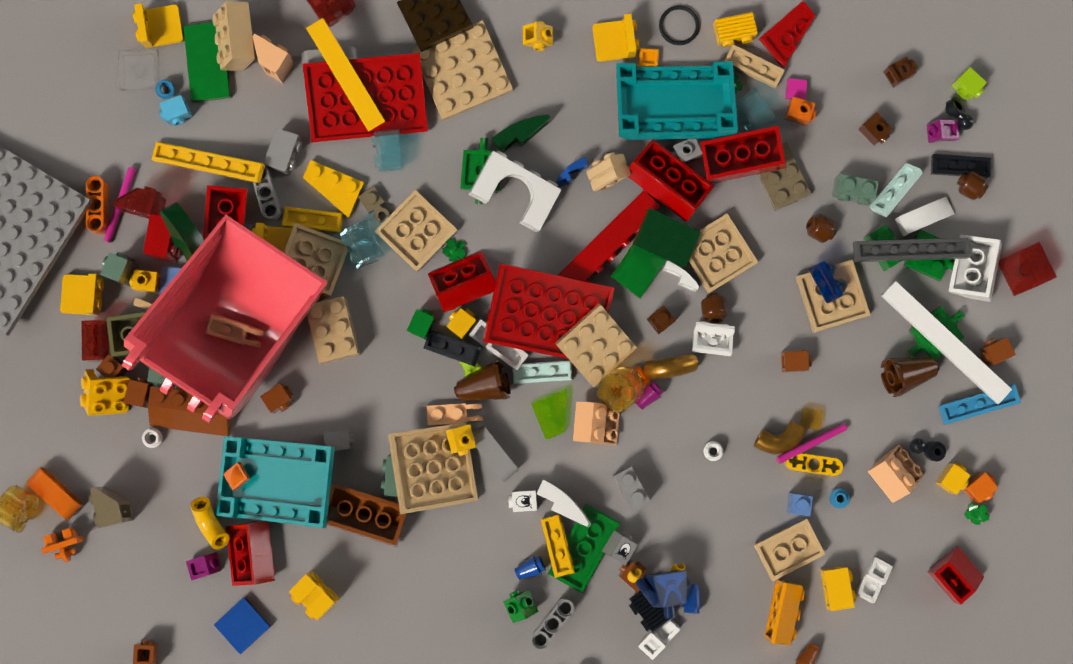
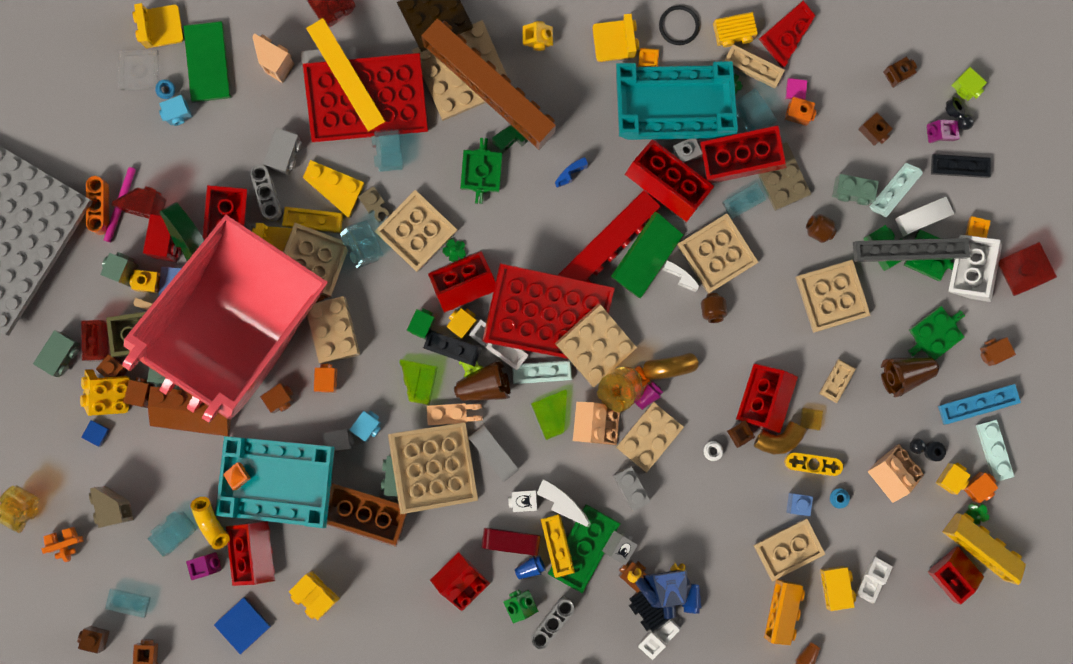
orange beam [26,467,83,520] -> none
yellow bracket [60,273,104,316] -> none
white plate [142,428,163,448] -> none
yellow tile [151,141,265,184] -> none
light nougat hinge [206,314,265,347] -> none
tan brick [213,1,255,71] -> none
yellow brick [446,424,476,456] -> none
white arch [468,151,561,232] -> none
tan brick [586,152,631,192] -> none
dark green tile [633,208,701,268] -> none
reddish brown brick [646,305,676,335] -> none
white bracket [692,321,735,356] -> none
dark pink bar [776,423,847,464] -> none
dark orange brick [781,351,812,372] -> none
clear blue tile [809,261,848,304] -> none
white tile [881,281,1012,404] -> none
reddish brown head [957,171,989,200] -> none
none -> sand green brick [33,330,80,377]
none -> reddish brown brick [77,626,110,654]
none -> blue tile [81,420,110,447]
none -> clear light blue plate [105,588,151,618]
none -> clear light blue brick [147,511,198,557]
none -> orange brick [314,364,337,393]
none -> medium azure brick [350,410,381,442]
none -> clear neon green wing [399,359,438,406]
none -> dark orange brick [421,18,556,150]
none -> red slope [430,552,490,611]
none -> dark red beam [481,528,541,556]
none -> tan plate [616,402,684,473]
none -> clear light blue plate [722,183,767,219]
none -> reddish brown tile [727,421,755,448]
none -> red slope [736,364,798,433]
none -> tan plate [819,359,856,403]
none -> yellow slope [942,513,1026,585]
none -> light orange plate [965,216,991,238]
none -> light aqua plate [976,420,1014,482]

